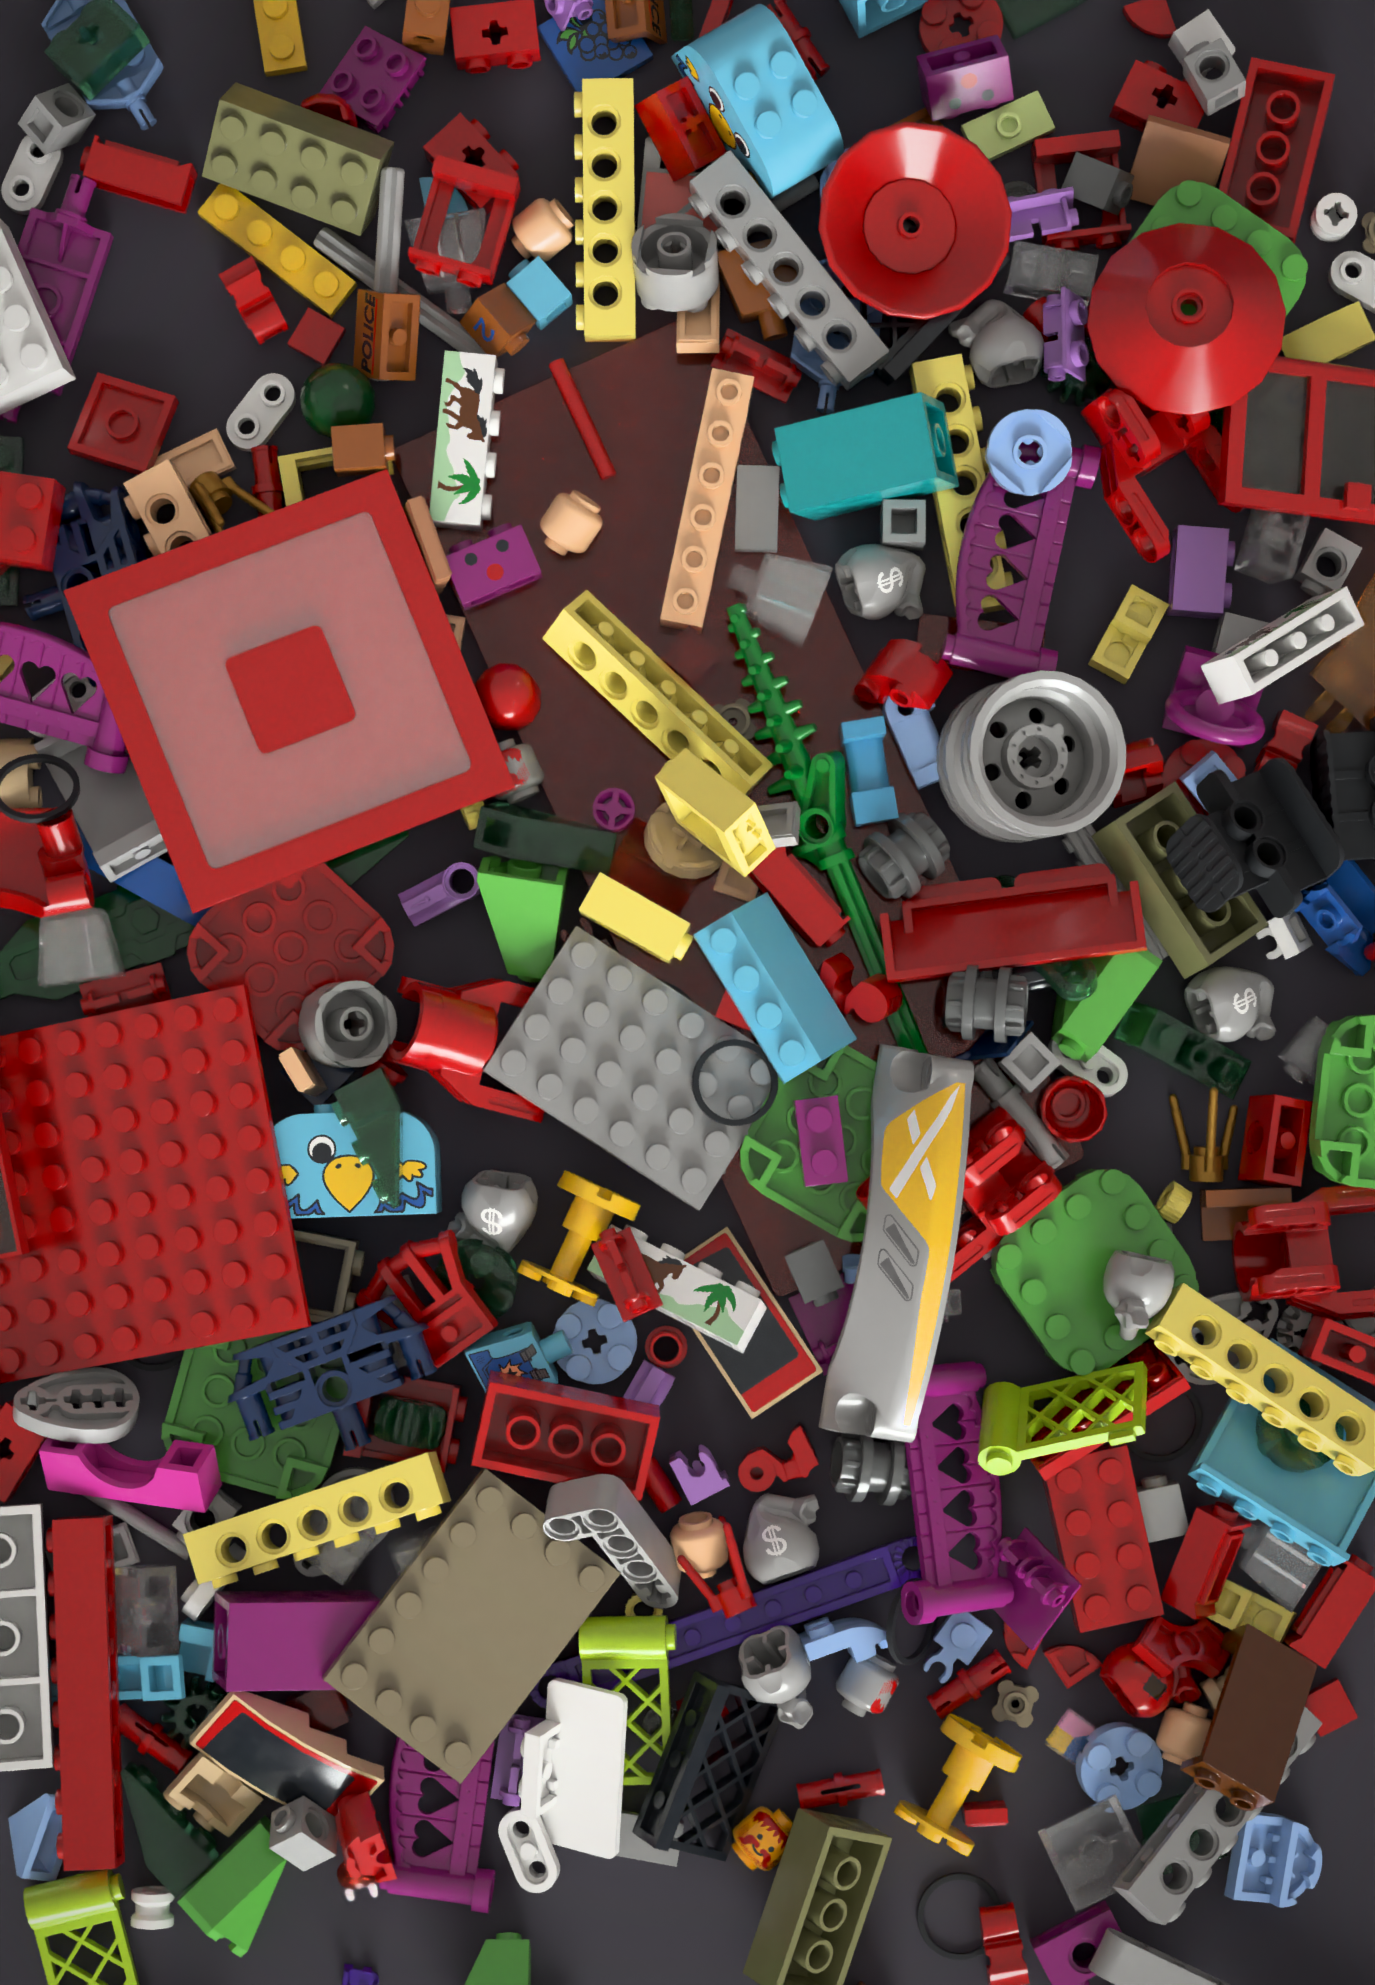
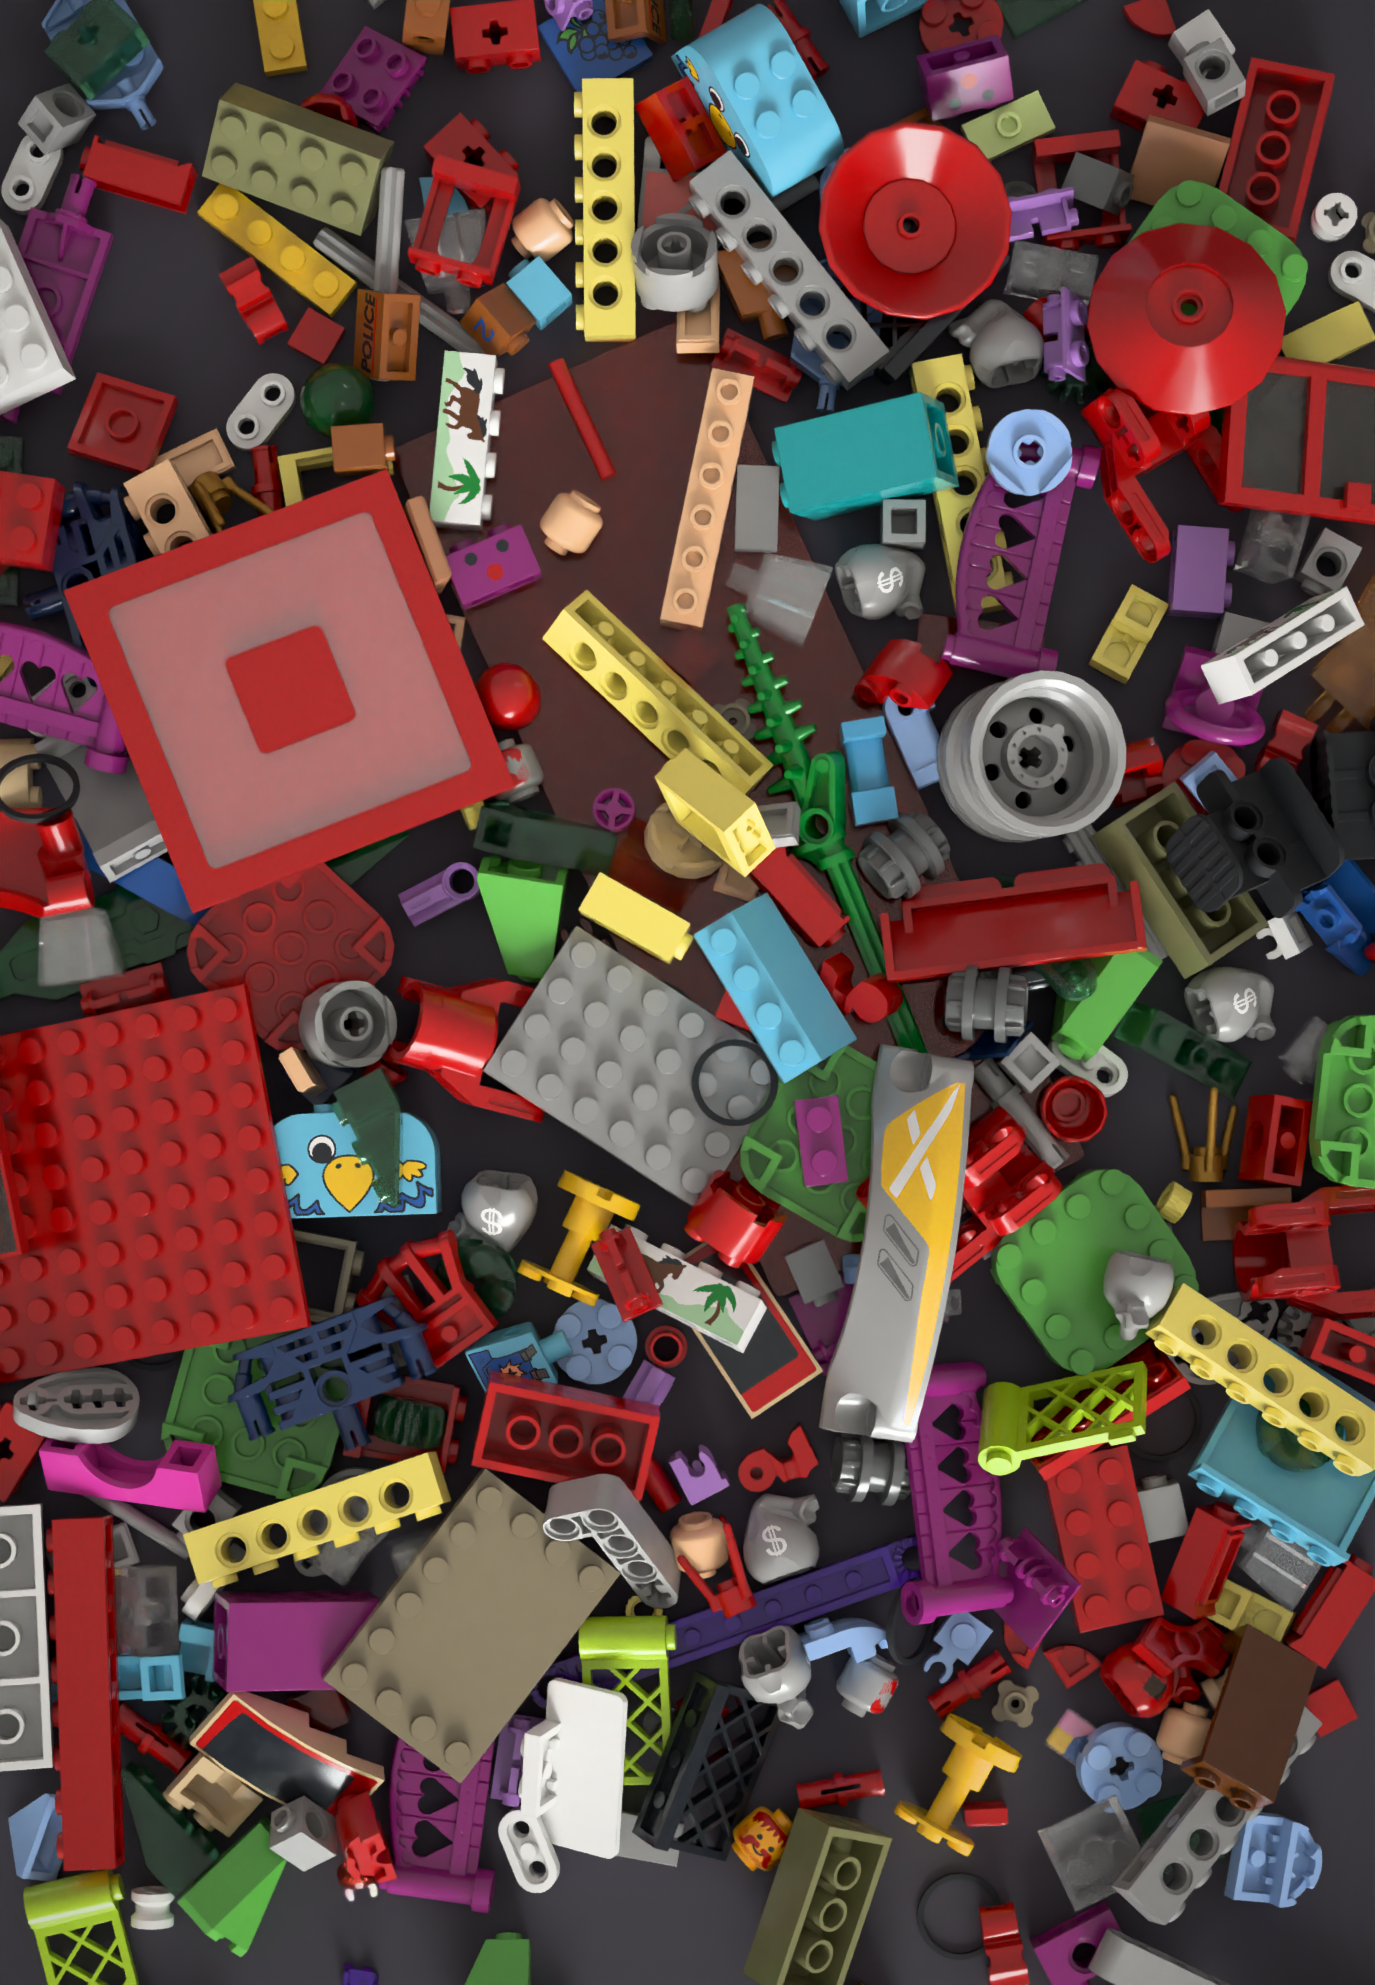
none -> red brick [684,1170,787,1268]

